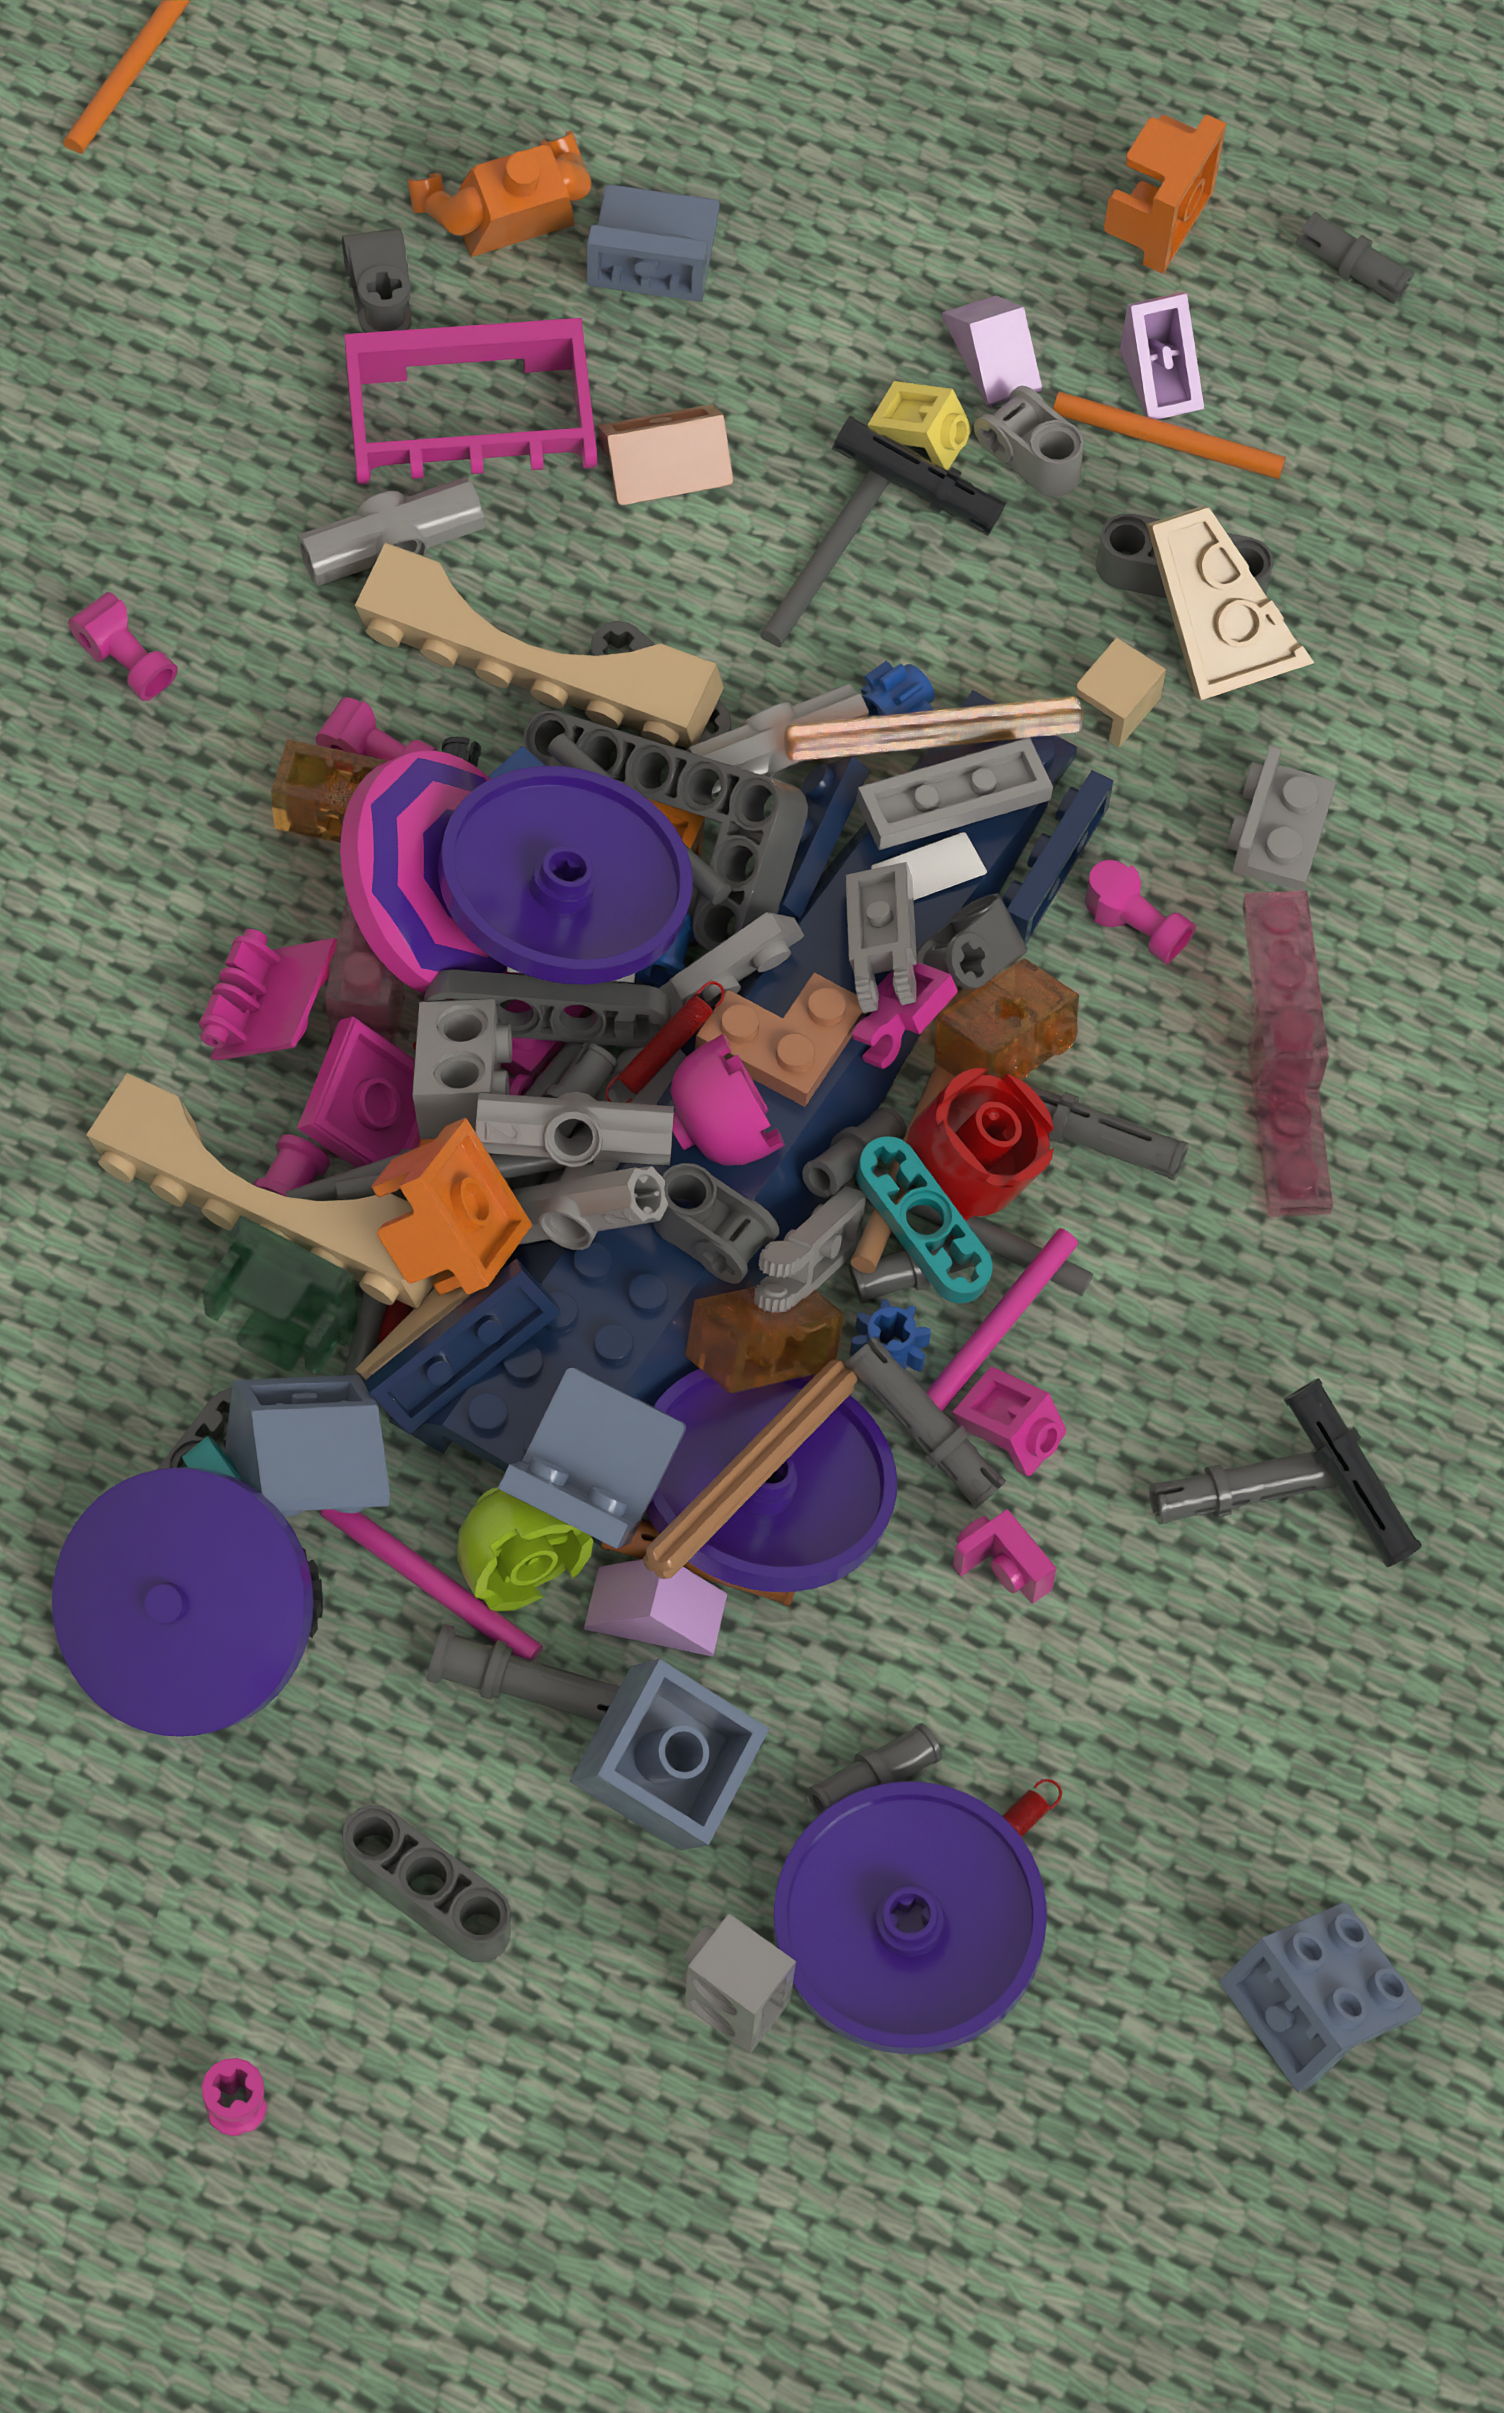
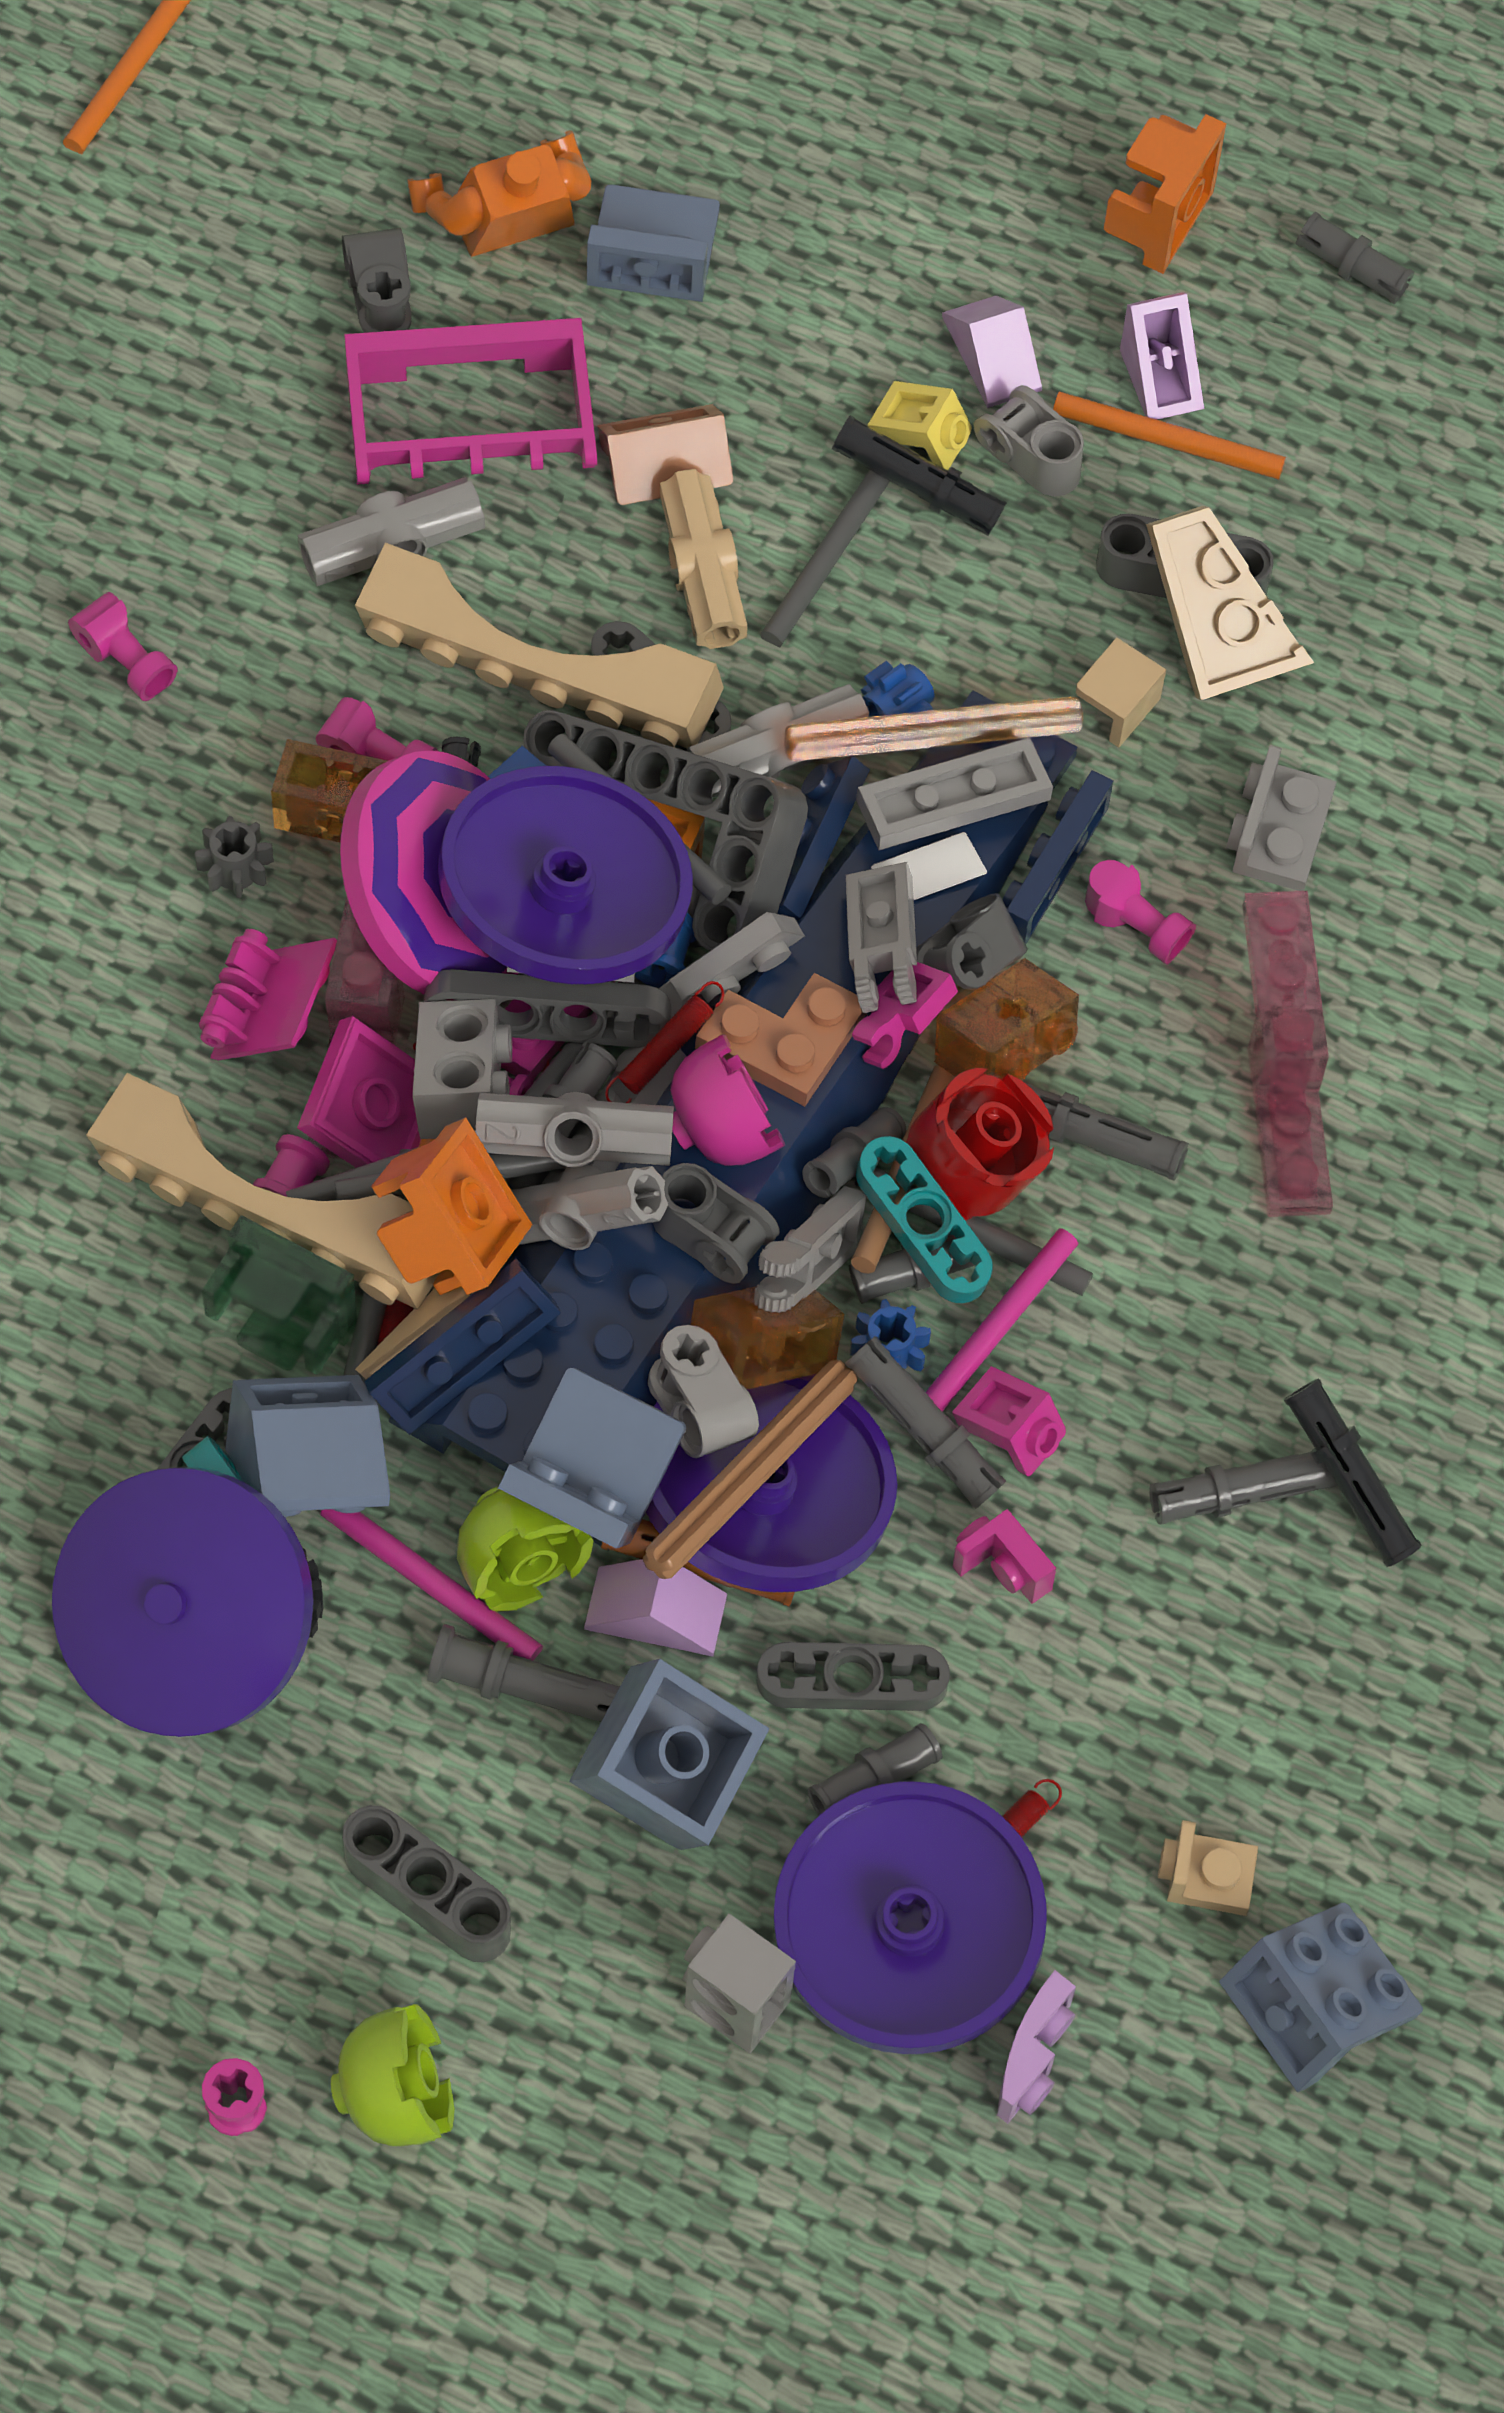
none -> dark grey gear [195,816,274,898]
none -> lime cylinder [331,2004,455,2146]
none -> light grey piece [648,1325,759,1458]
none -> tan piece [660,469,748,649]
none -> dark grey beam [756,1642,950,1711]
none -> lavender slope [997,1970,1076,2124]
none -> tan bracket [1158,1820,1258,1916]

